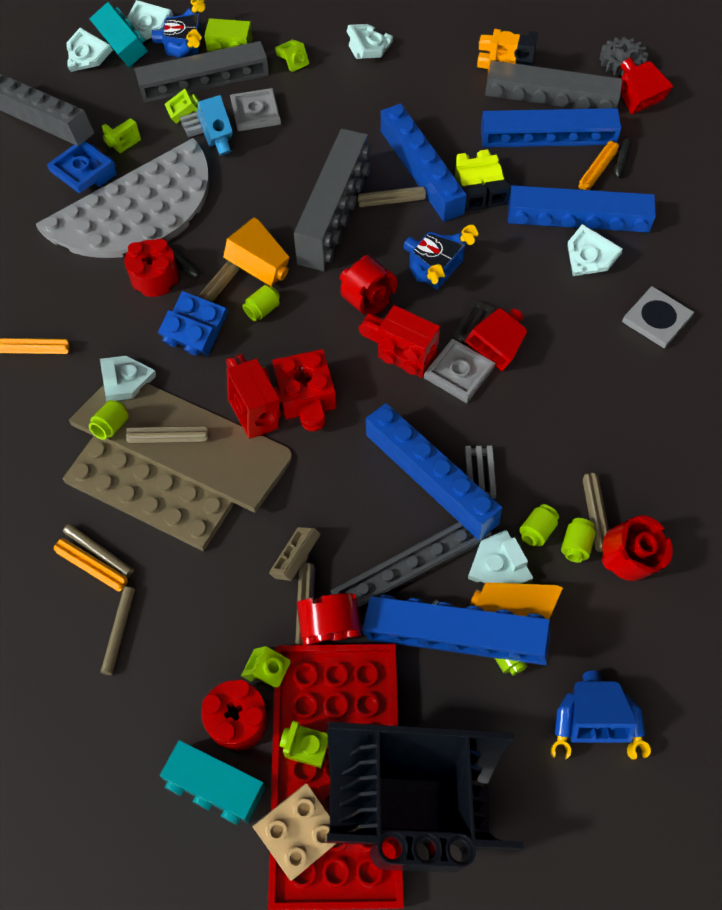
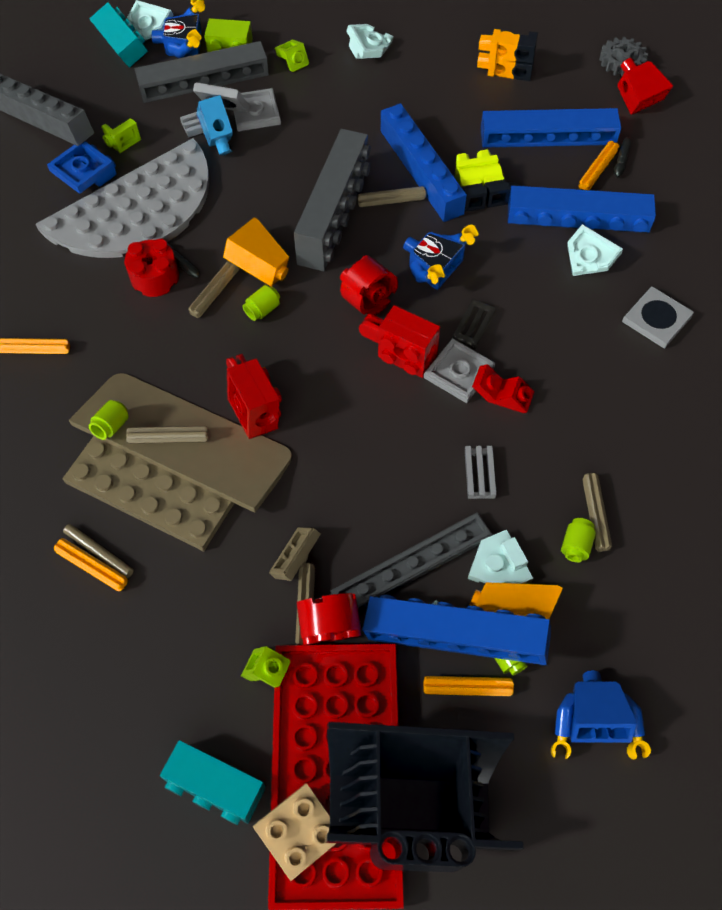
light aqua plate [67,28,112,72] -> none
light aqua plate [100,356,156,402] -> none
dark tan bar [100,587,135,675] -> none
blue plate [158,291,229,356] -> none
lime bracket [165,89,200,124] -> none
red brick [202,680,268,751] -> none
red brick [272,349,336,431] -> none
lime bracket [280,720,328,769] -> none
blue brick [366,403,502,541] -> none
red torso [464,309,527,372] -> none
dark grey brick [485,60,622,109] -> none
lime brick [520,504,559,546] -> none
red brick [602,515,673,581] -> none
none -> light grey tile [193,82,250,113]
none -> light orange axle [423,676,514,696]
none -> red slope [472,364,535,413]

